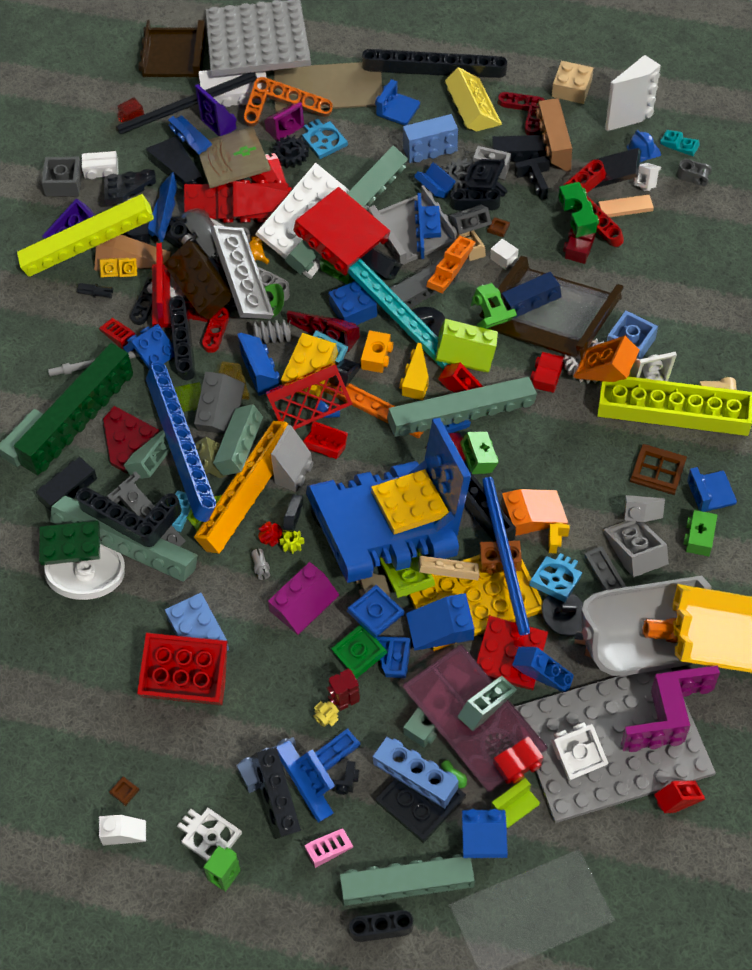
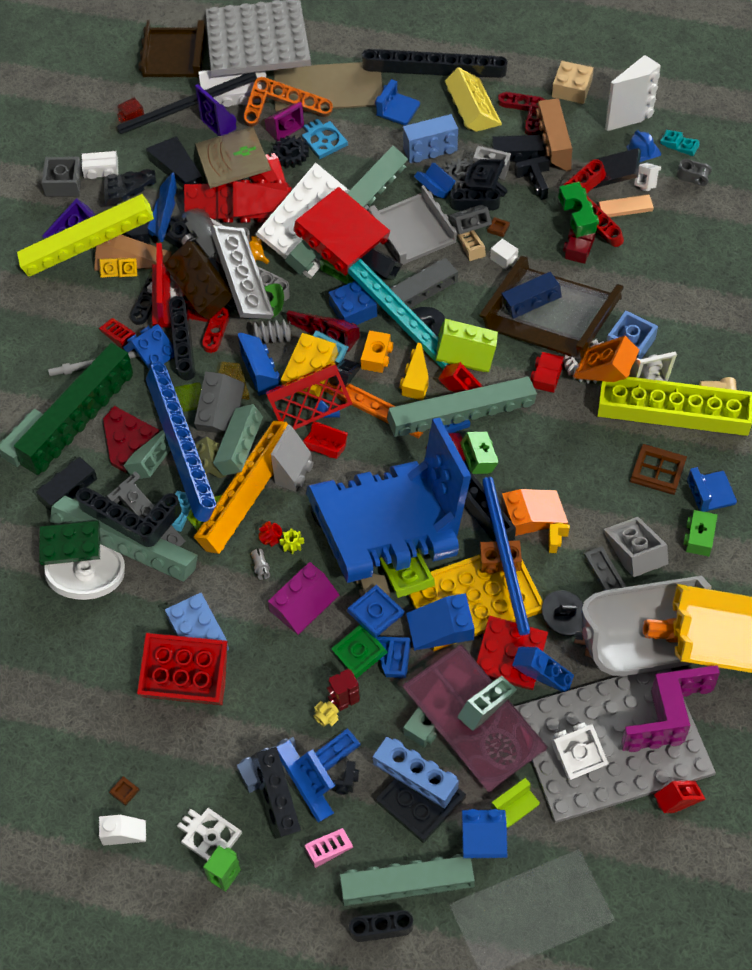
black axle [77,283,113,298] -> none
blue bracket [168,115,212,155] -> none
black beam [283,494,303,532] -> none
yellow plate [371,469,449,535] -> none
blue bracket [414,193,441,259] -> none
tan tile [418,556,480,581] -> none
orange slope [426,236,476,293] -> none
bright green arm [441,760,468,788] -> none
bright green tile [471,283,517,329] -> none
red brick [493,737,544,784] -> none
dark azure piece [529,553,582,602] -> none
light grey slope [624,495,665,522] -> none

